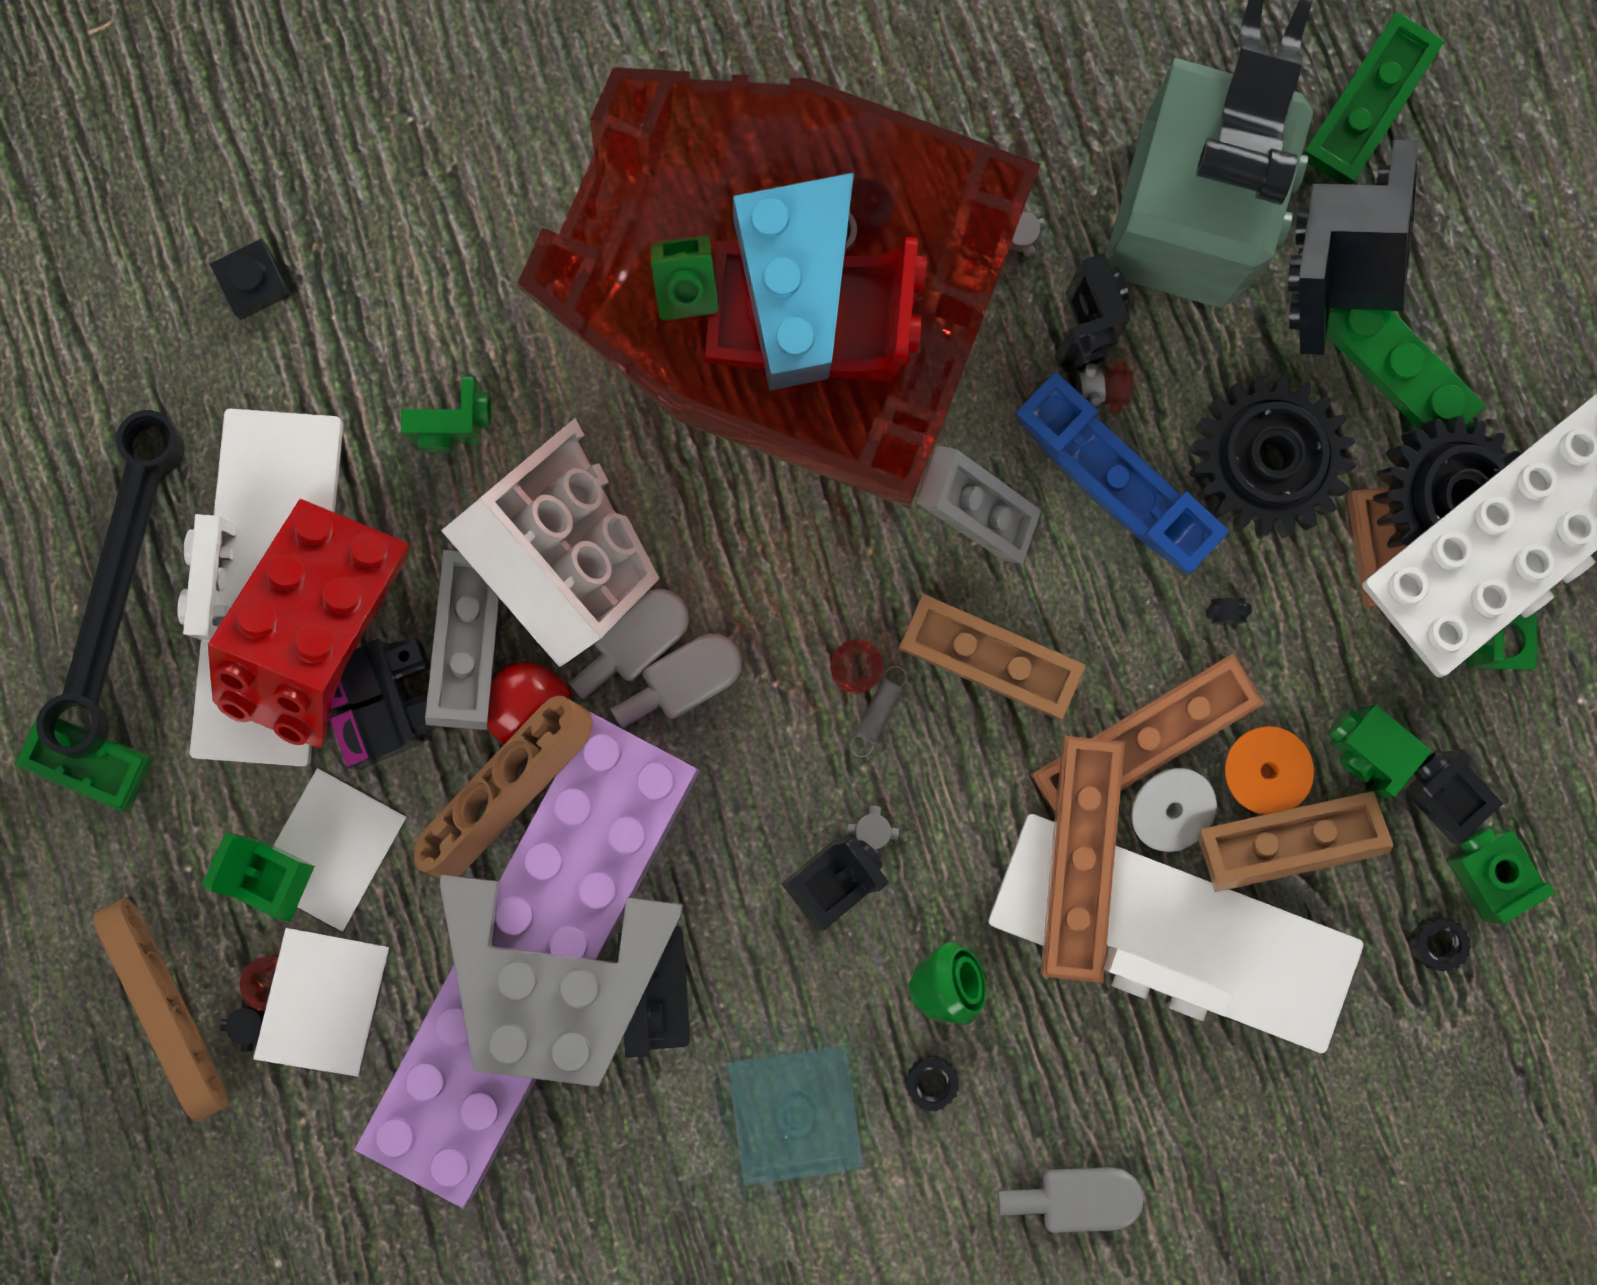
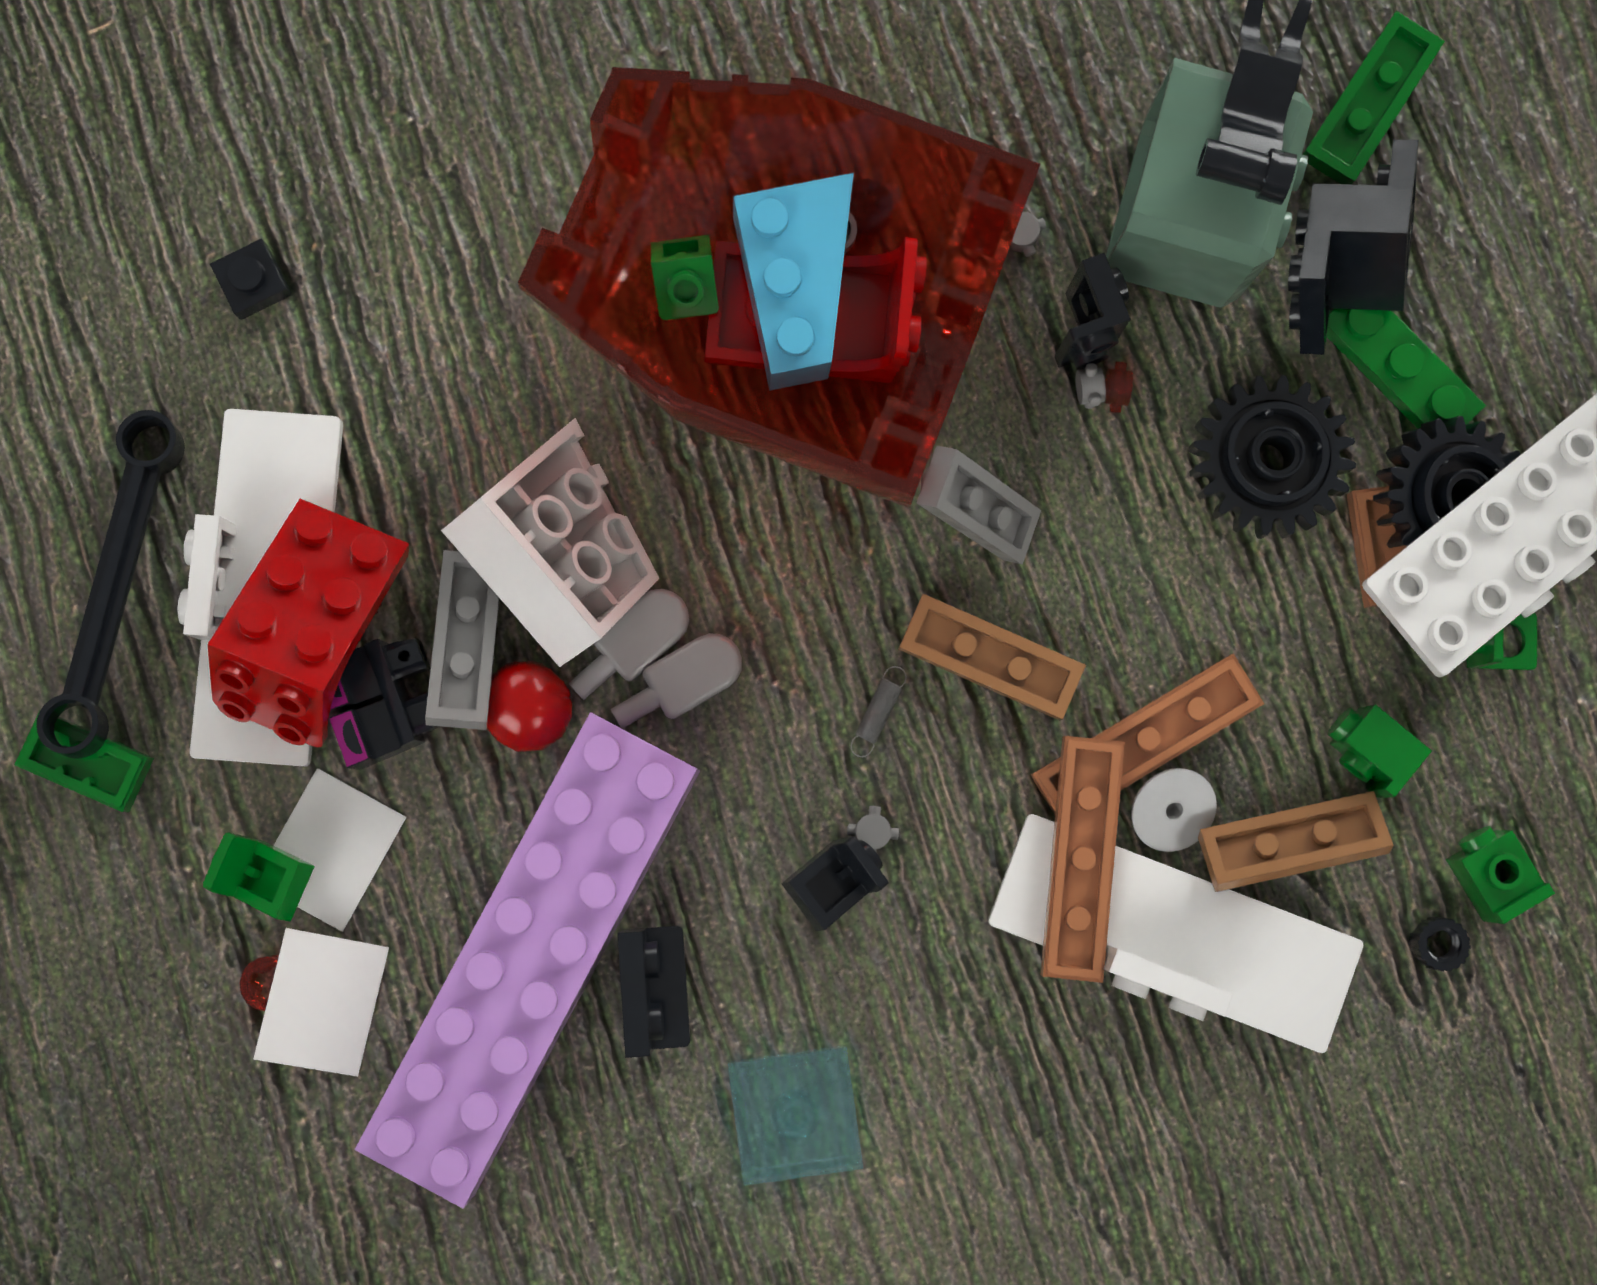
medium nougat beam [93,897,229,1122] -> none
black piece [220,999,265,1052] -> none
green bracket [401,376,492,453] -> none
medium nougat beam [414,696,592,879] -> none
light grey wing [440,875,683,1087] -> none
clear red bush [830,639,884,694] -> none
black axle [906,1055,959,1112] -> none
green cone [909,942,986,1025] -> none
light grey piece [997,1167,1144,1233] -> none
blue slope [1014,371,1230,575] -> none
black piece [1206,598,1252,625] -> none
orange piece [1225,726,1314,815] -> none
black bracket [1404,749,1503,844] -> none

